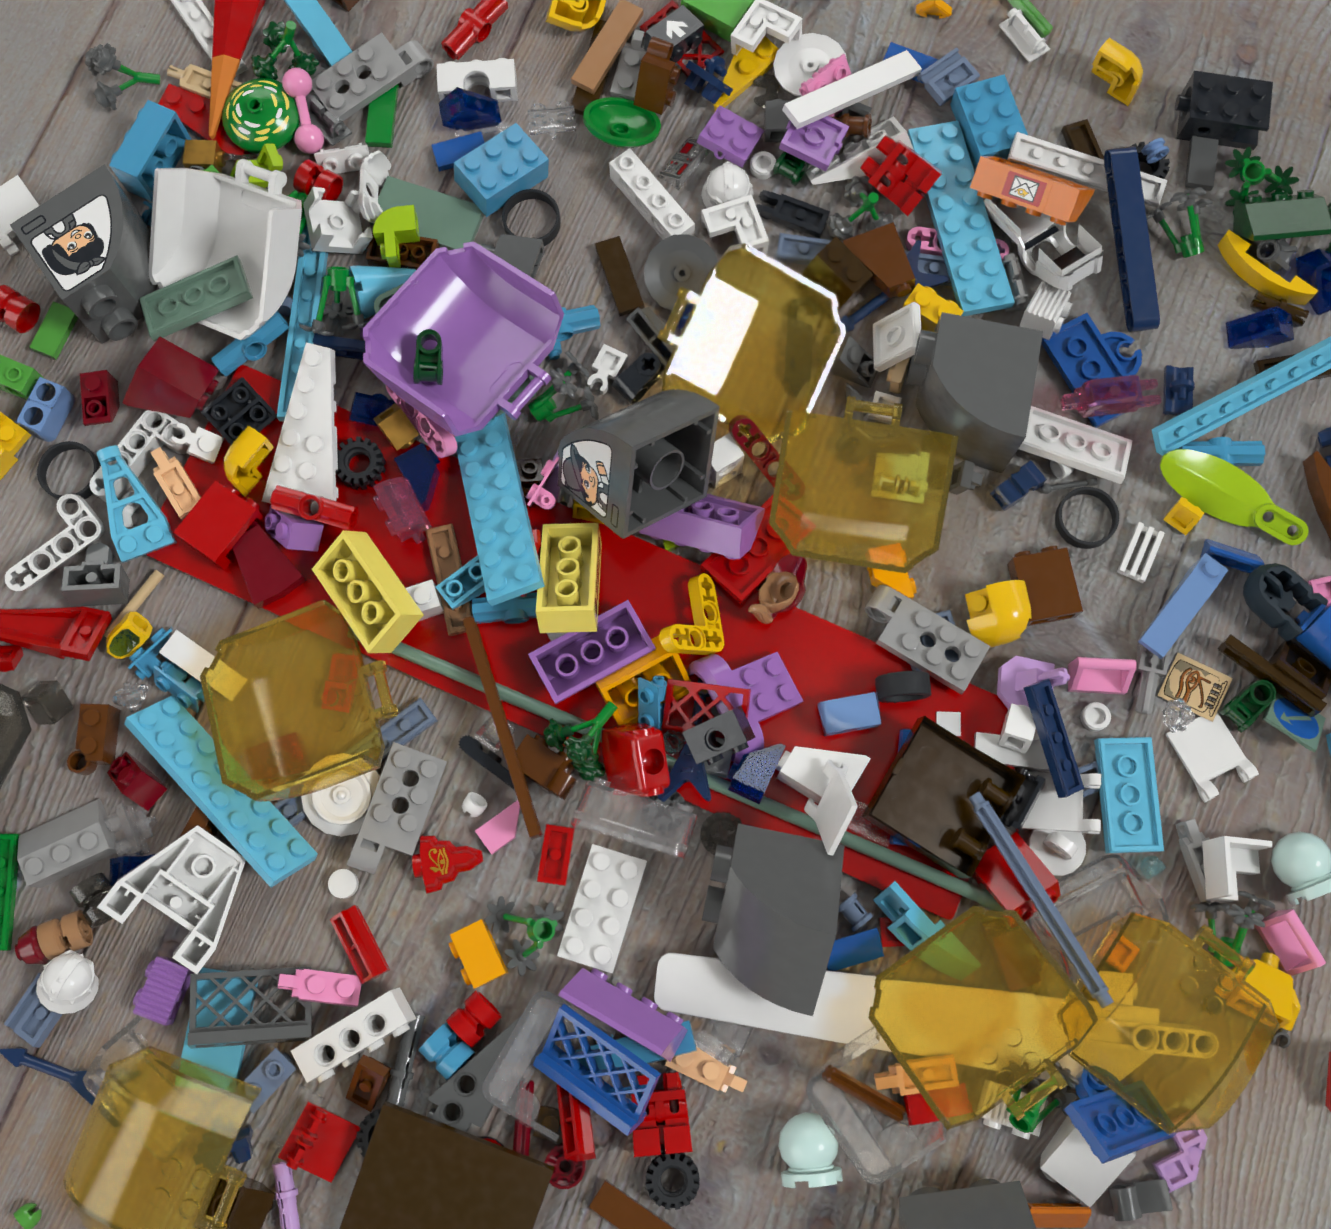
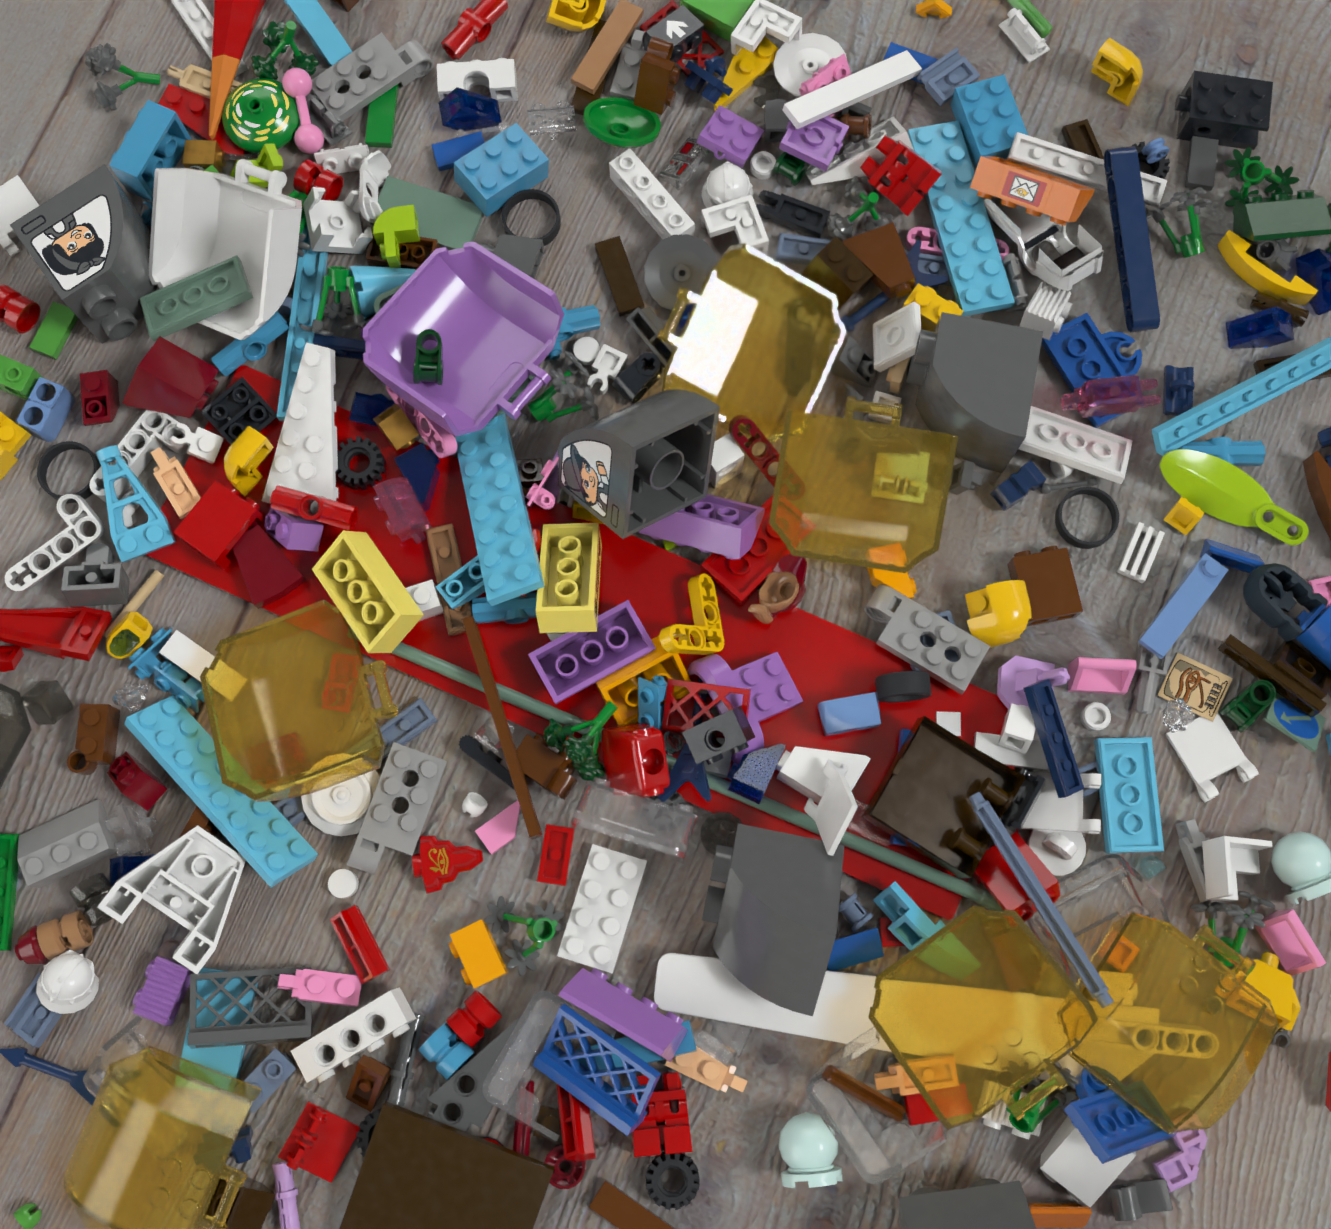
none -> white tile [573,337,600,365]

